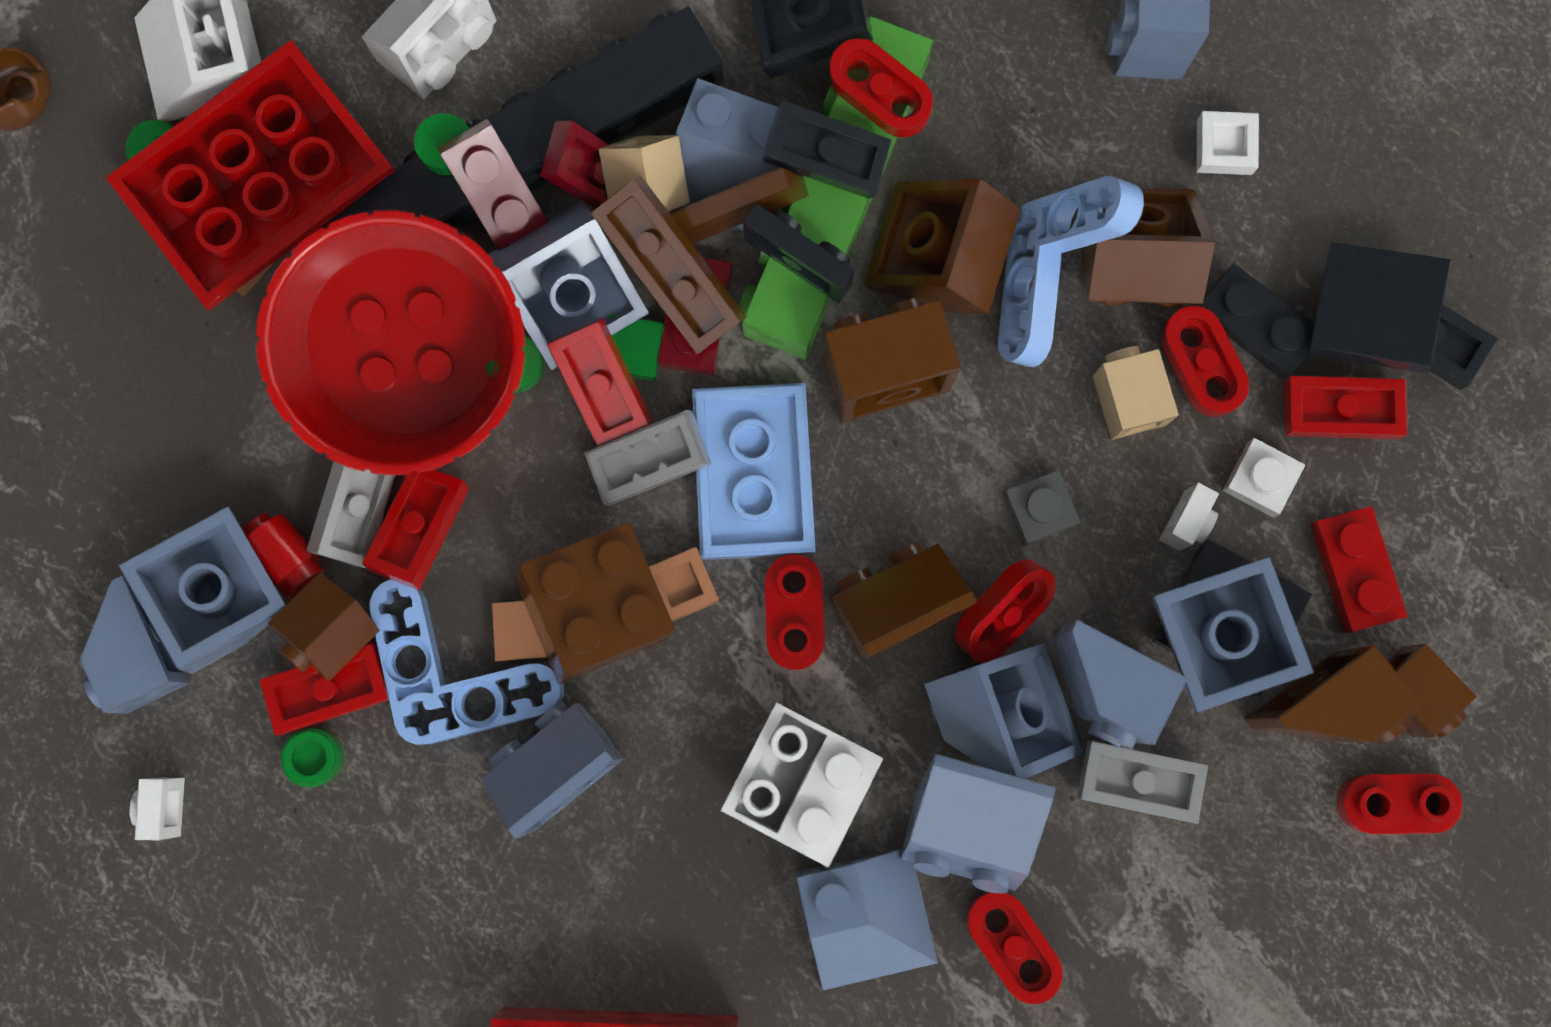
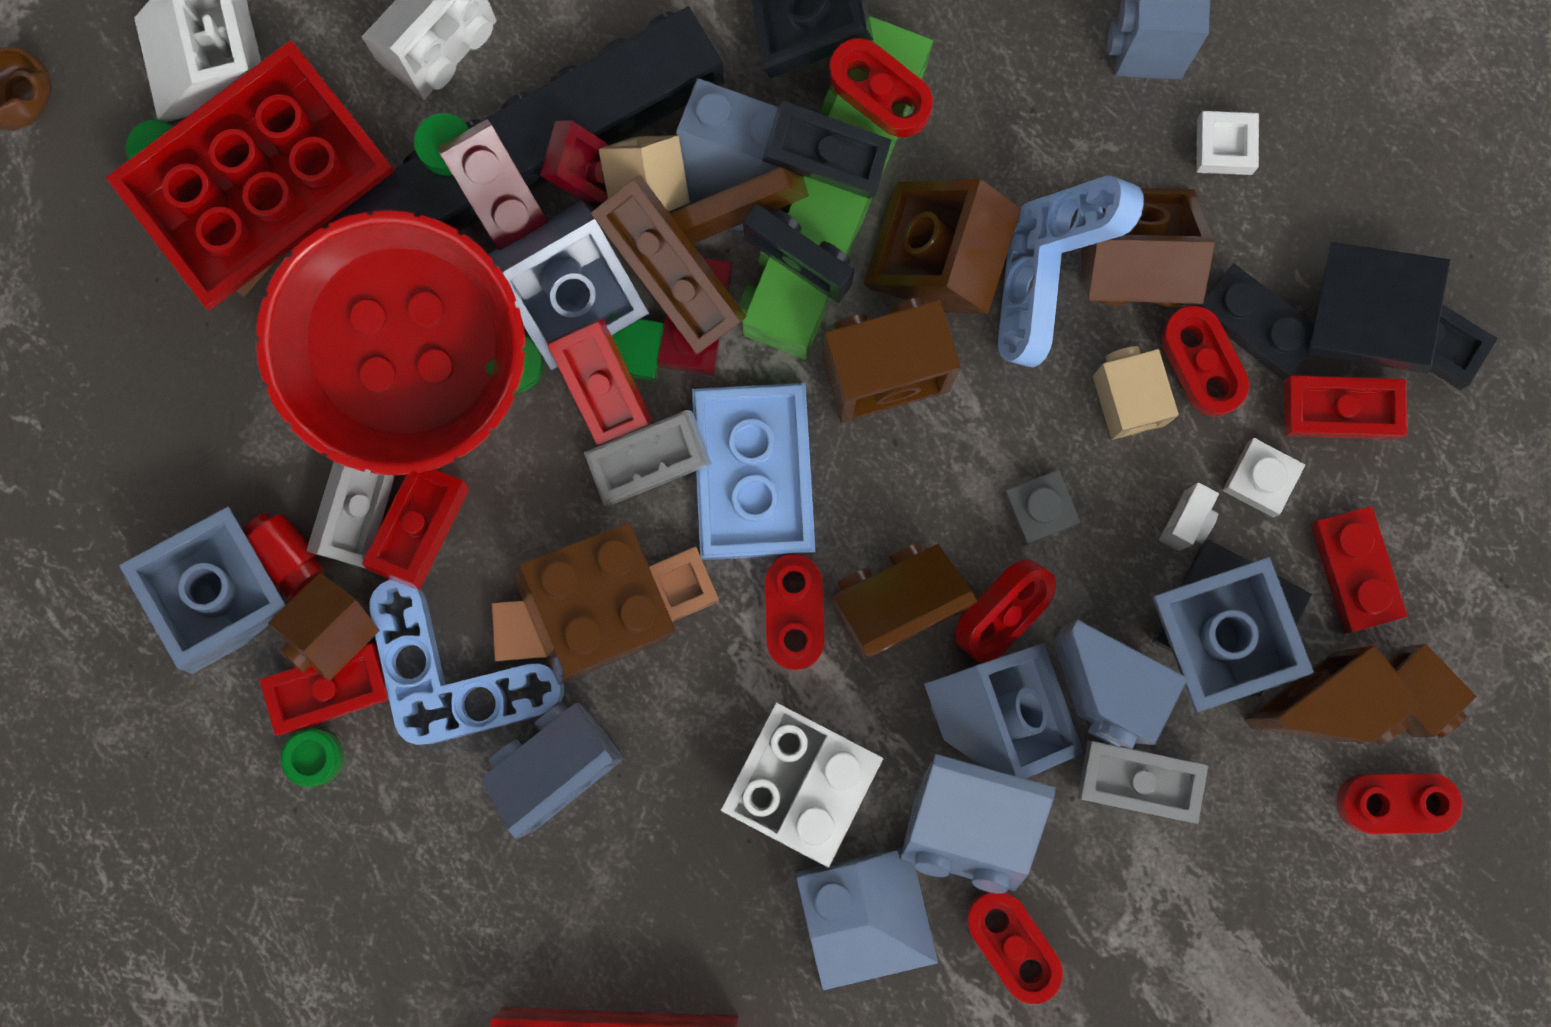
sand blue slope [80,575,190,714] -> none
white plate [130,777,185,840] -> none

